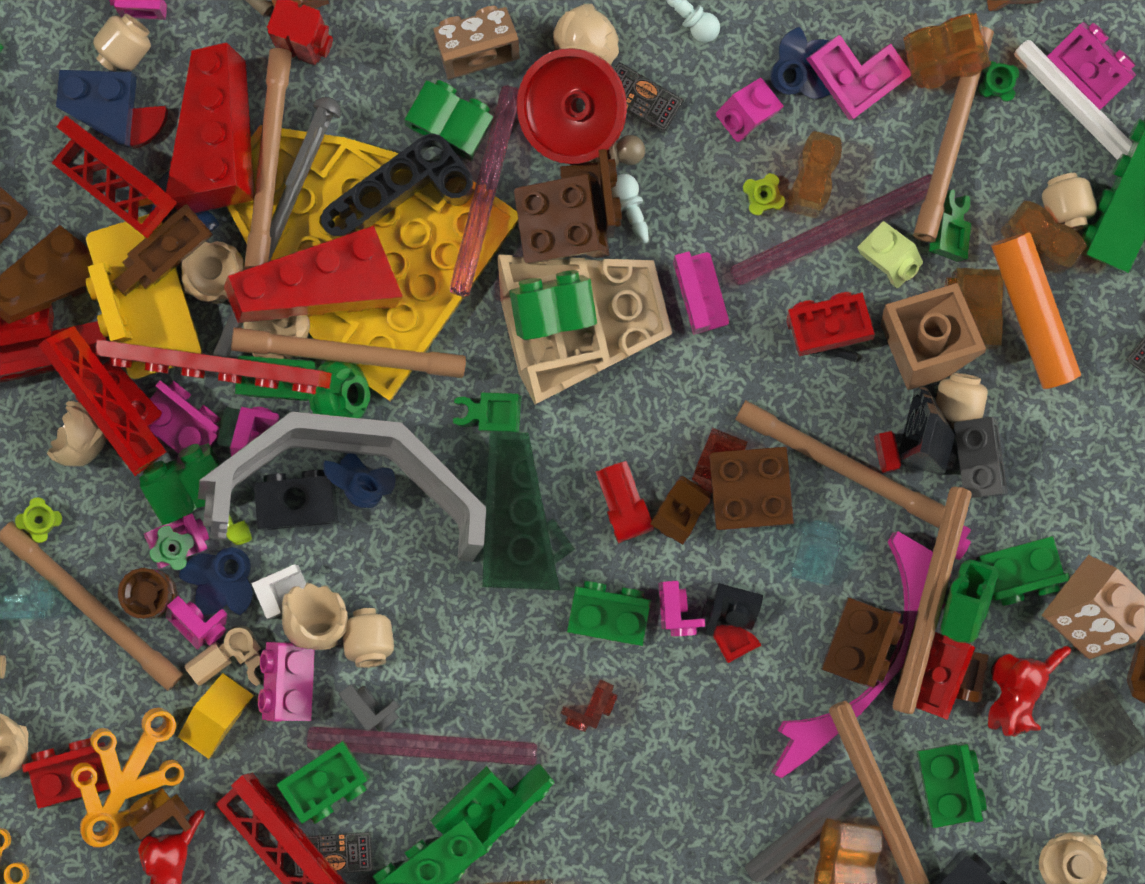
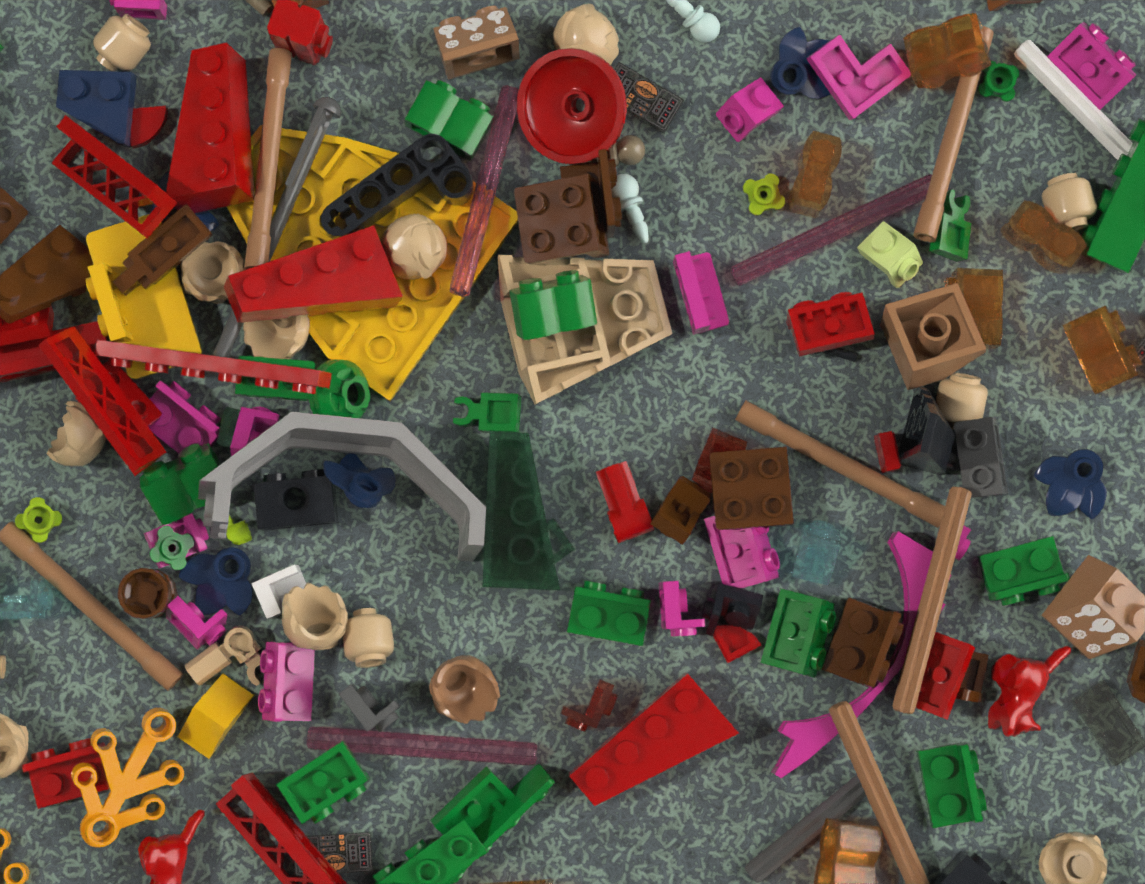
reddish brown bracket [123,788,191,840] -> none
medium nougat piece [231,327,466,378] -> none
green brick [940,559,998,643] -> none
orange brick [991,232,1081,389] -> none
none -> tan hair [380,214,447,279]
none -> medium nougat hair [429,655,500,724]
none -> red wedge [569,672,739,806]
none -> dark pink bracket [704,516,780,589]
none -> green bracket [760,588,836,678]
none -> dark blue plate [1034,449,1107,519]
none -> clear orange brick [1062,305,1143,395]

